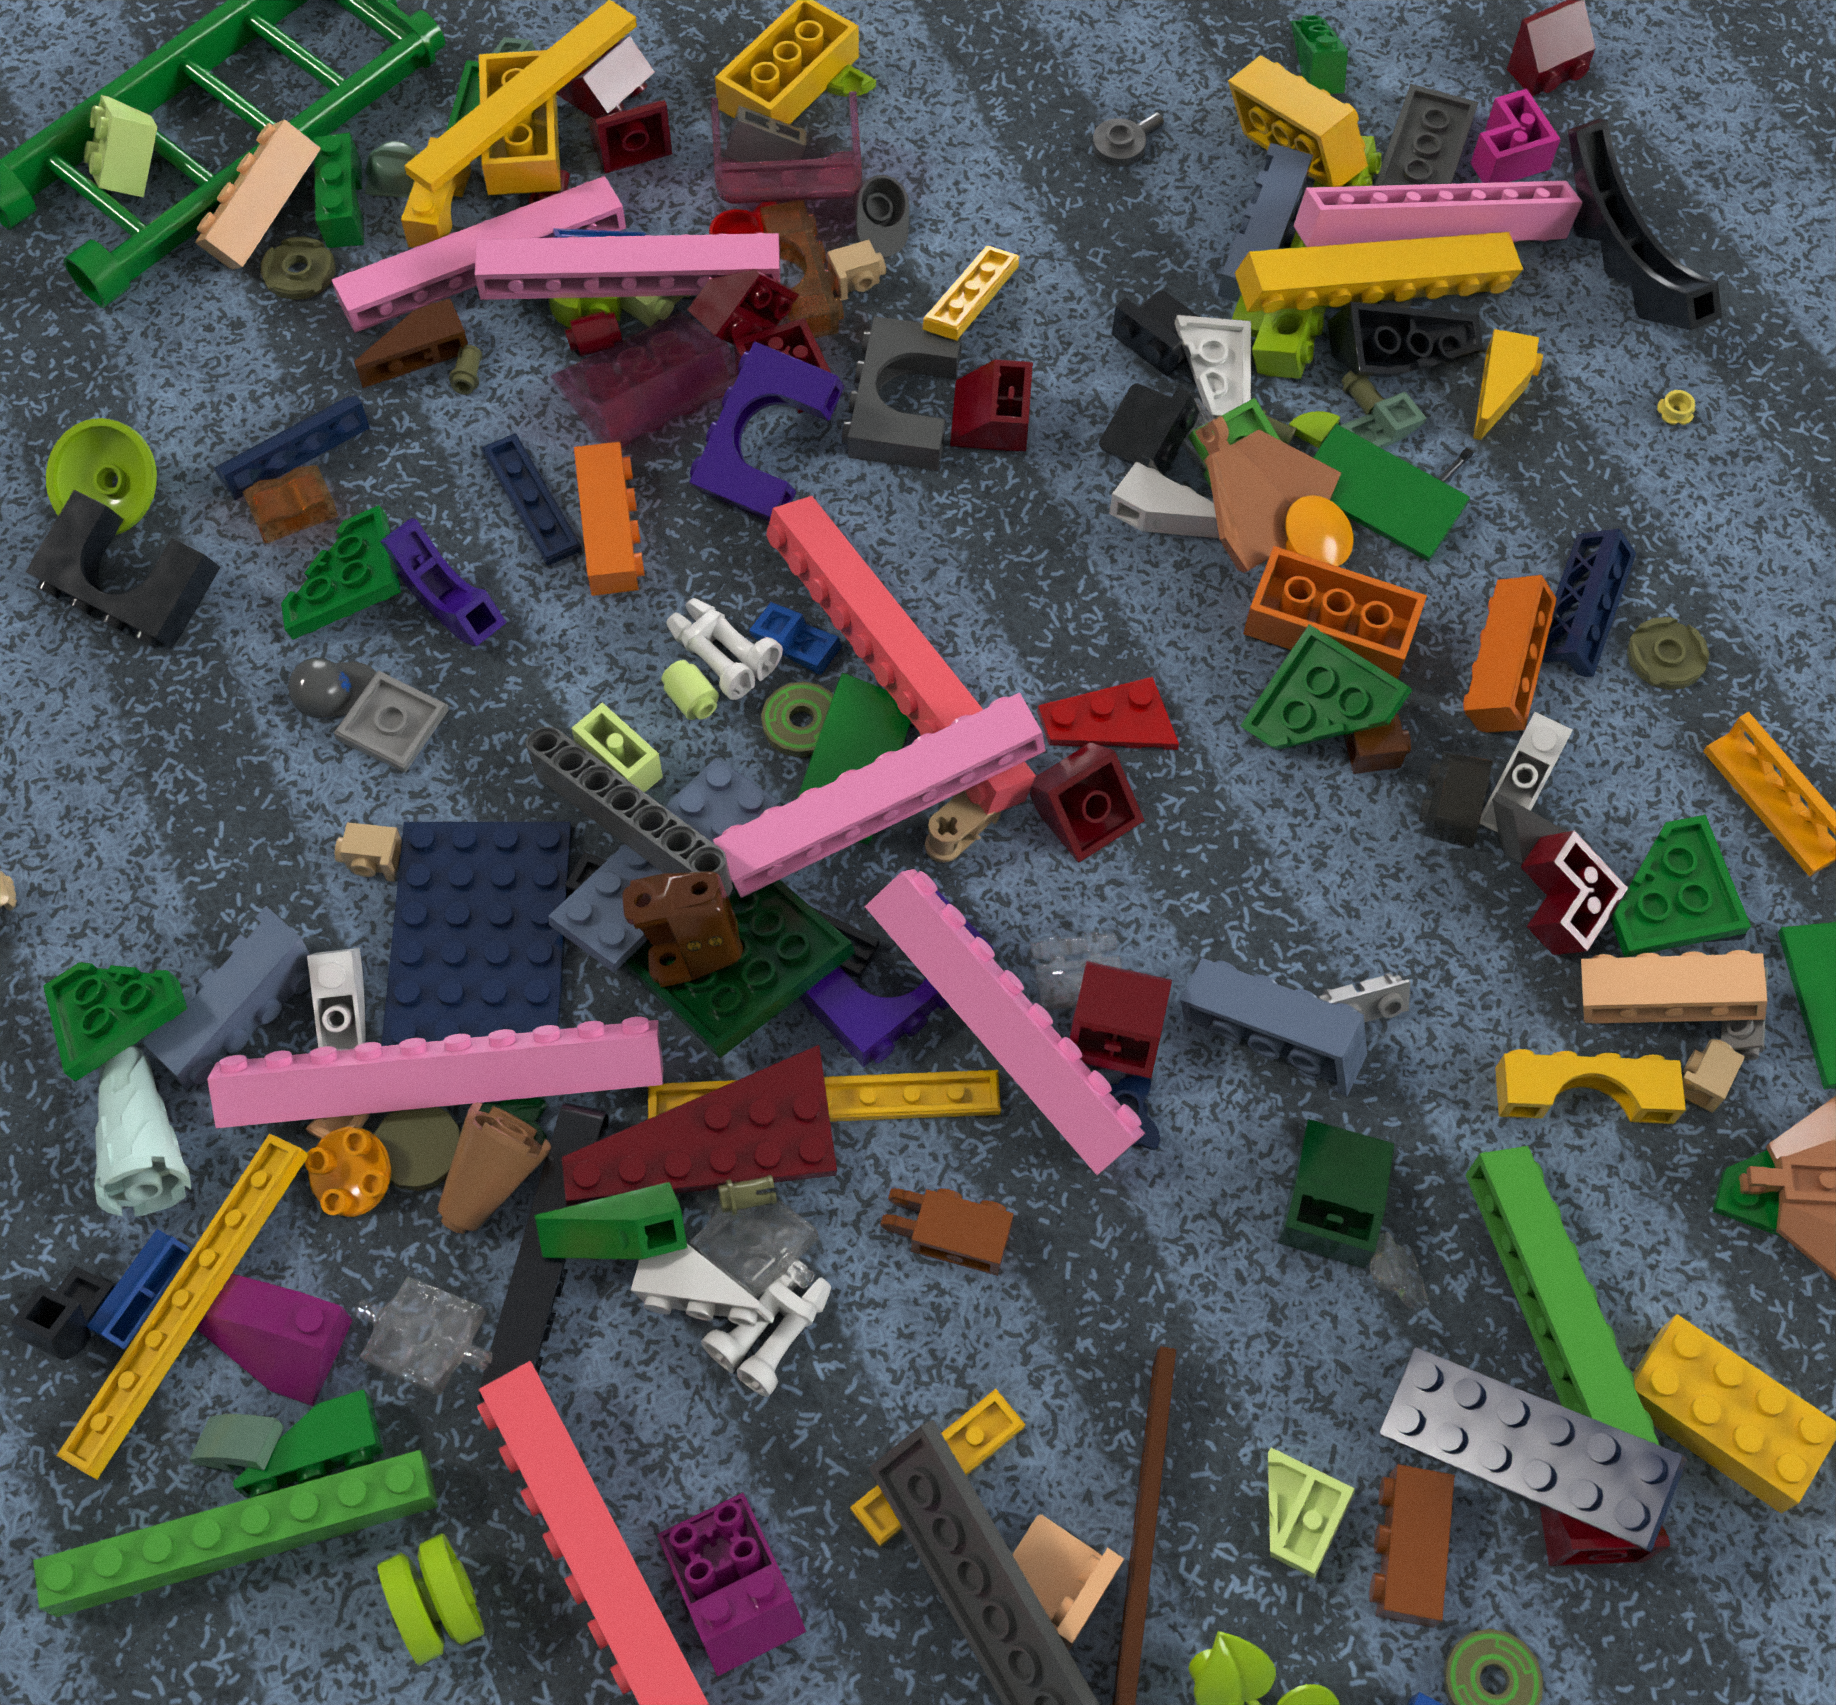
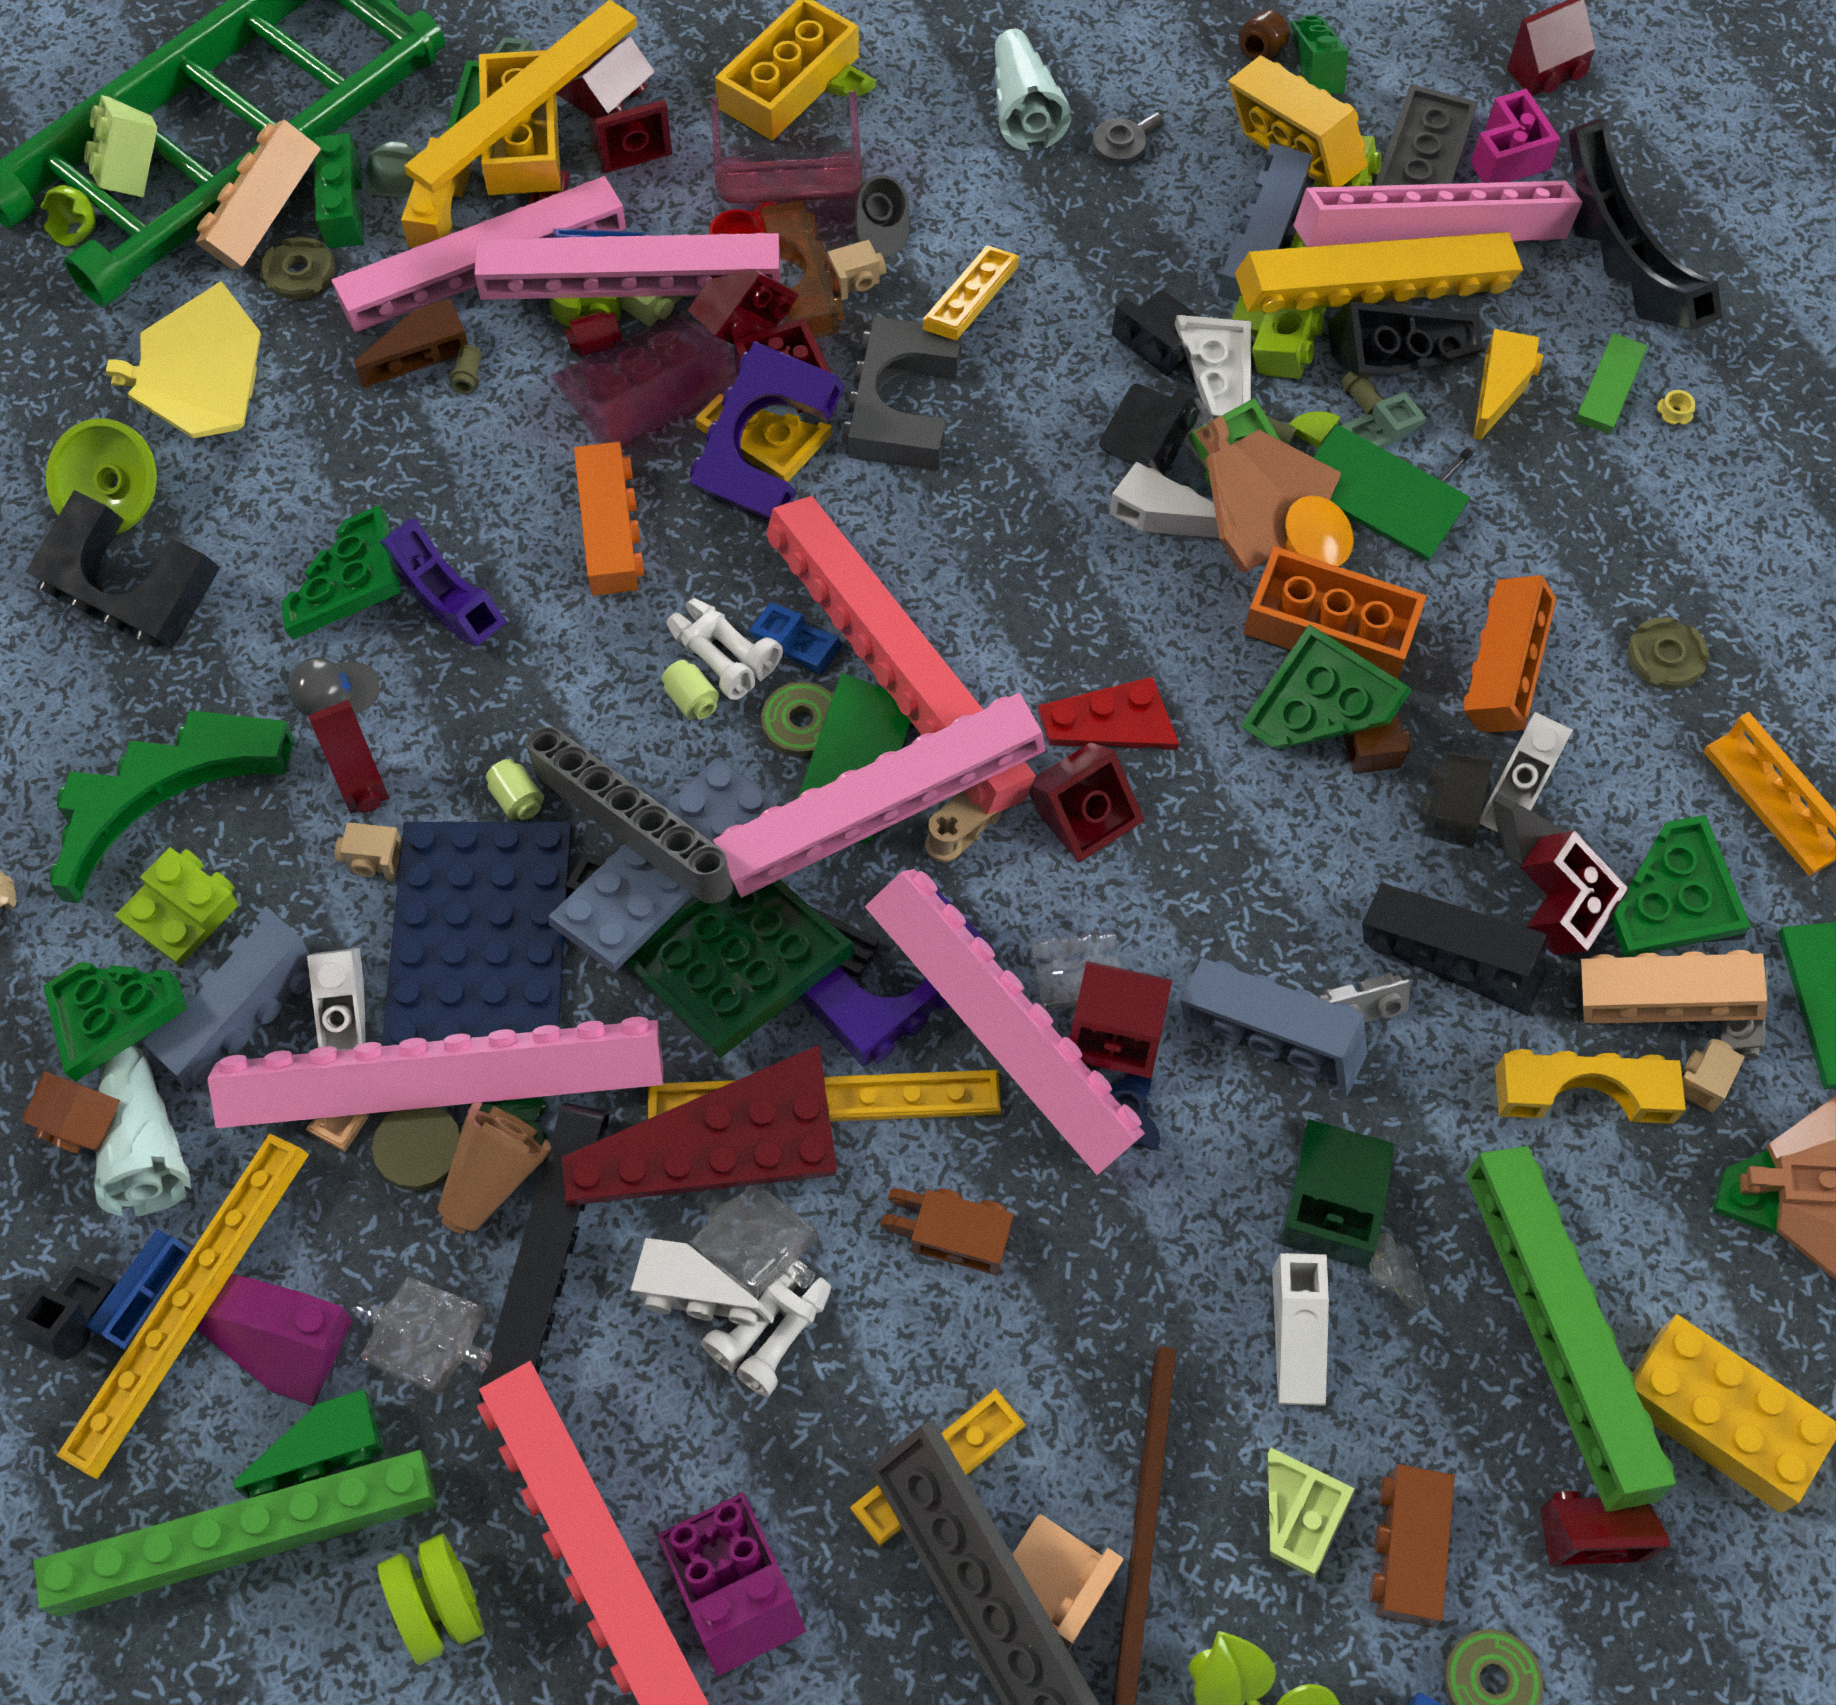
sand green slope [189,1414,284,1471] -> none
dark blue fence [214,395,370,500] -> none
clear orange brick [243,465,338,543] -> none
light orange dish [305,1127,391,1217] -> none
light grey tile [334,670,449,773] -> none
dark blue tile [481,433,582,566] -> none
green slope [534,1182,687,1260] -> none
yellowish green brick [571,703,663,793] -> none
reddish brown piece [622,871,743,987] -> none
olive pin [718,1175,777,1216] -> none
dark grey hinge [725,106,806,181] -> none
dark red slope [950,359,1033,452] -> none
plate [1379,1347,1687,1552] -> none
dark blue fence [1542,528,1636,677] -> none
none -> dark orange hinge [22,1071,121,1154]
none -> lime hair [40,185,96,247]
none -> green arch [49,710,294,903]
none -> light yellow panel [106,281,261,439]
none -> lime plate [114,847,239,967]
none -> dark red slope [308,700,389,814]
none -> yellowish green brick [486,759,544,821]
none -> yellow wing [695,394,833,482]
none -> light aqua cone [995,28,1071,150]
none -> reddish brown head [1238,9,1290,61]
none -> white slope [1272,1253,1329,1406]
none -> black wedge [1362,882,1547,1016]
none -> bright green tile [1575,333,1648,434]

